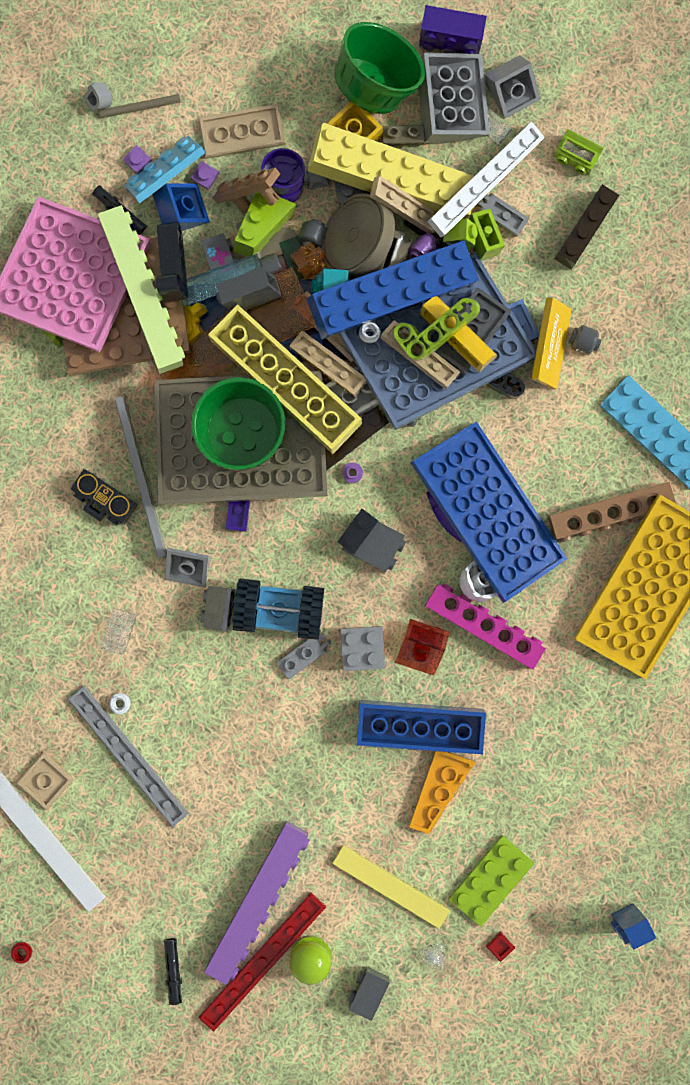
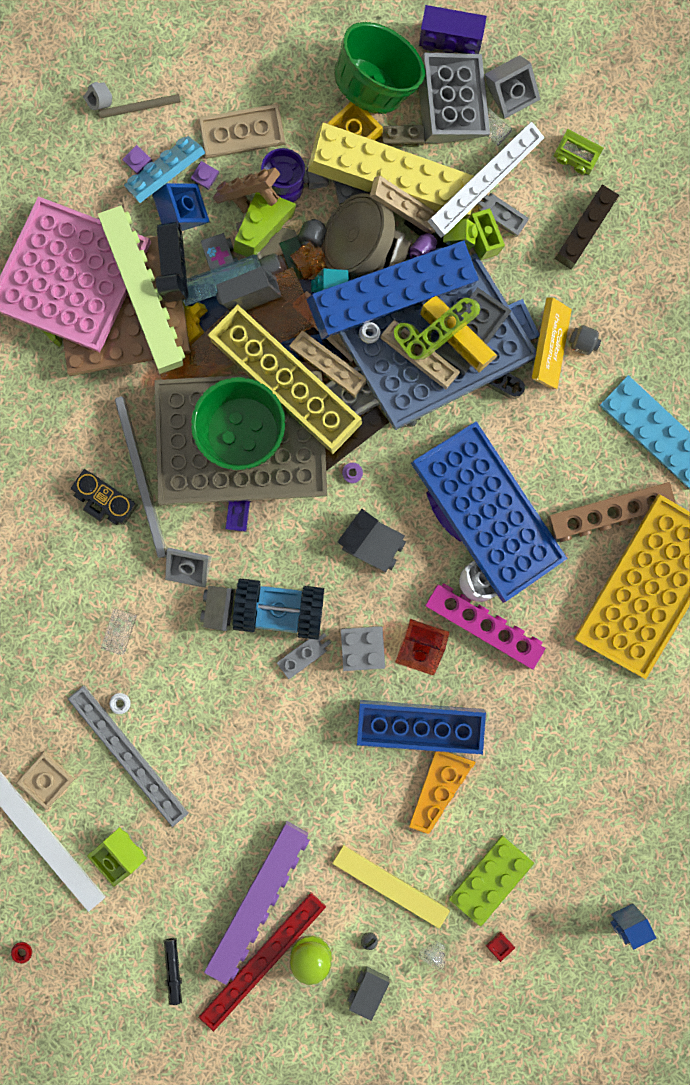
black pin [92,185,147,235] -> none
none -> lime slope [87,827,147,887]
none -> dark grey hinge [361,932,378,950]

